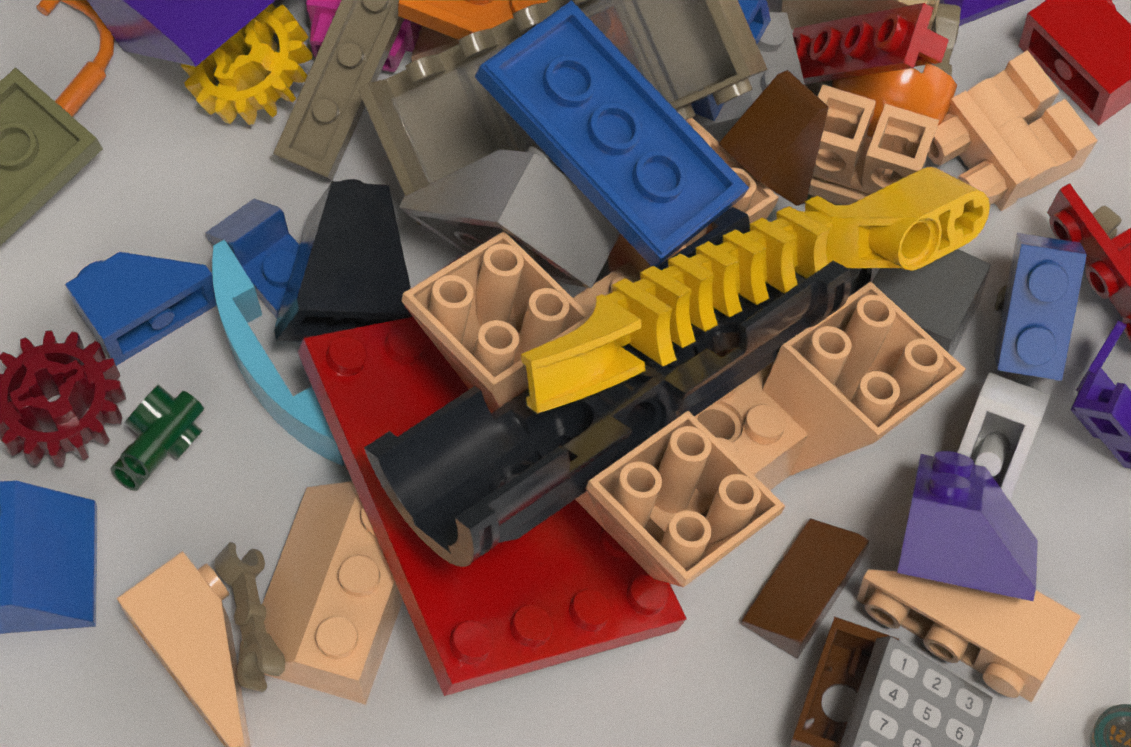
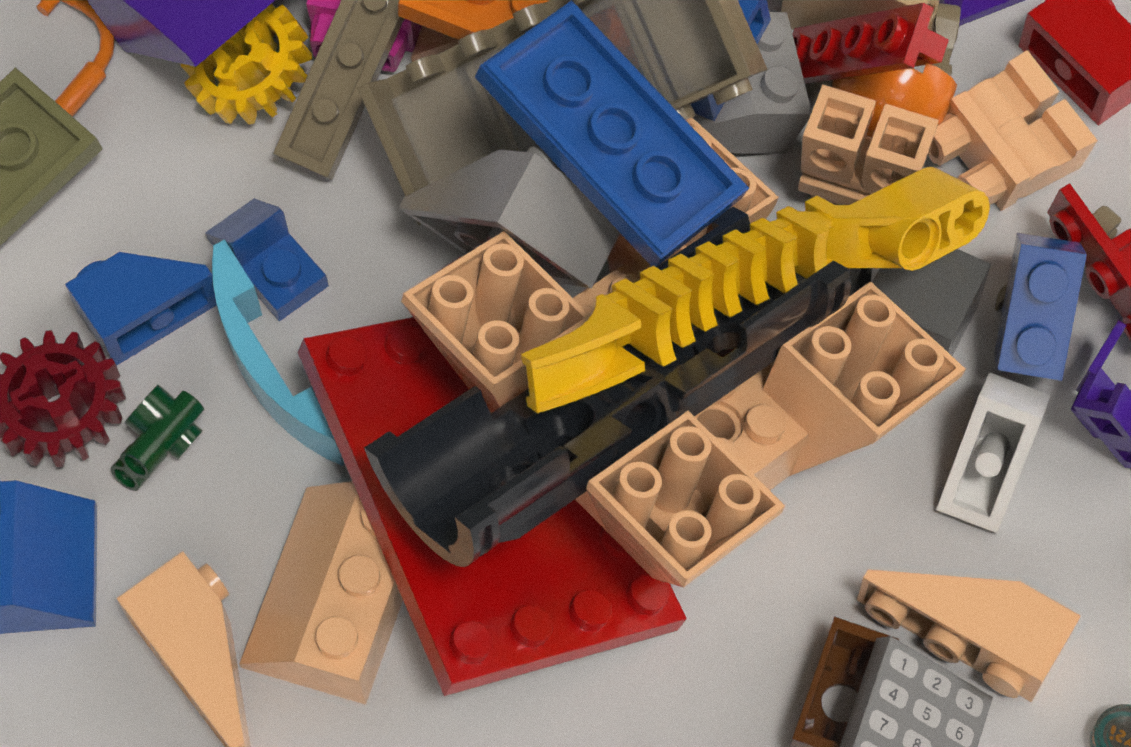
dark tan piece [214,542,285,692] -> none
black slope [274,179,413,342] -> none
reddish brown slope [718,70,829,206] -> none
reddish brown slope [741,518,870,659] -> none
slope [897,451,1038,601] -> none

